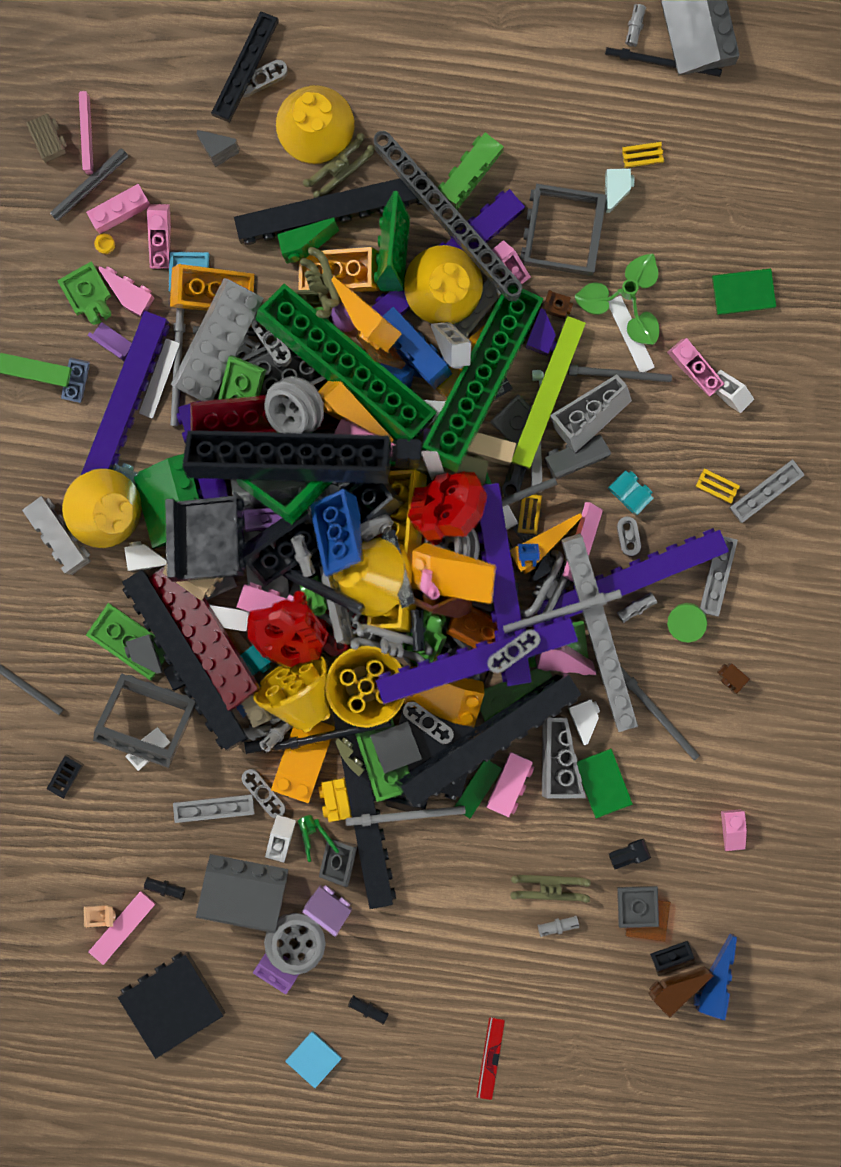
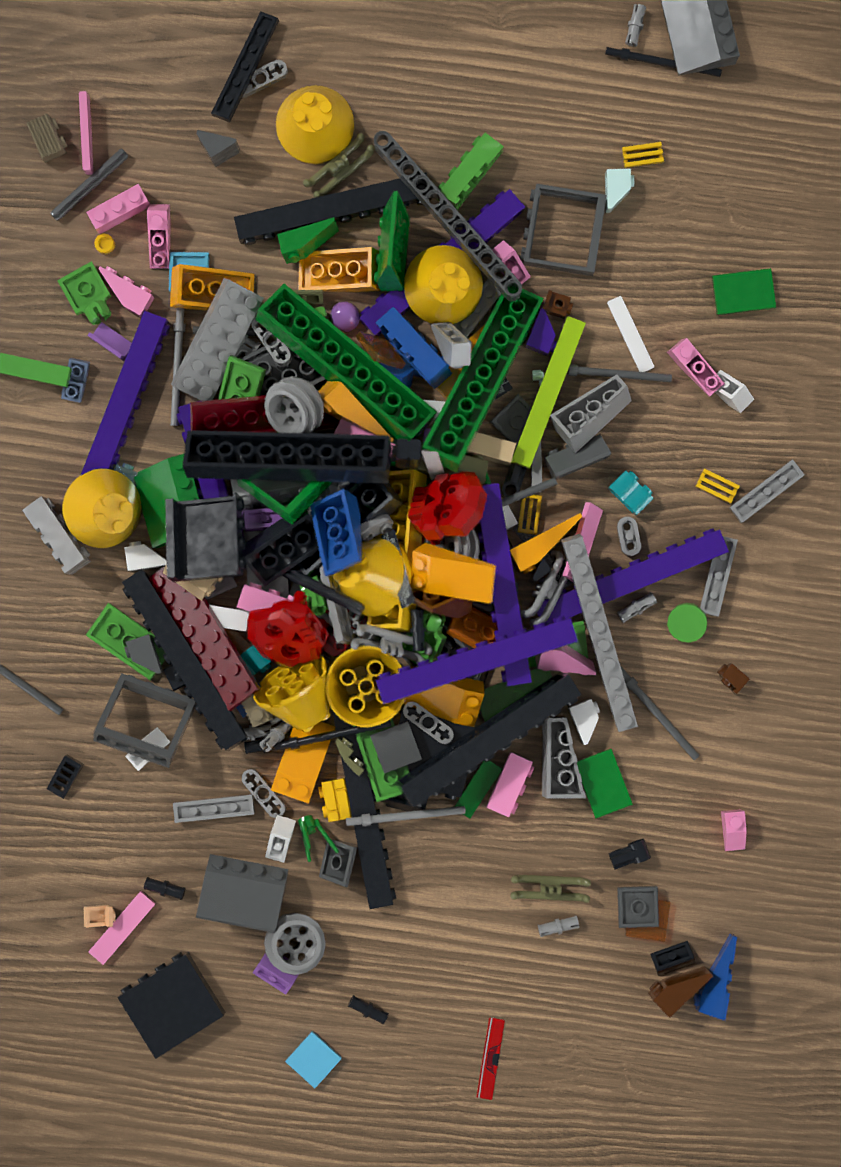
white sticker [139,339,180,418] -> none
light grey pin [291,535,315,577] -> none
olive piece [300,247,340,318] -> none
lavender slope [303,885,352,936] -> none
light orange slope [331,276,402,352] -> none
bright pink arm [420,569,440,599] -> none
light grey beam [487,630,540,673] -> none
light grey bar [503,590,622,634] -> none
blue tile [518,544,540,567] -> none
bright green plant [575,254,659,345] -> none

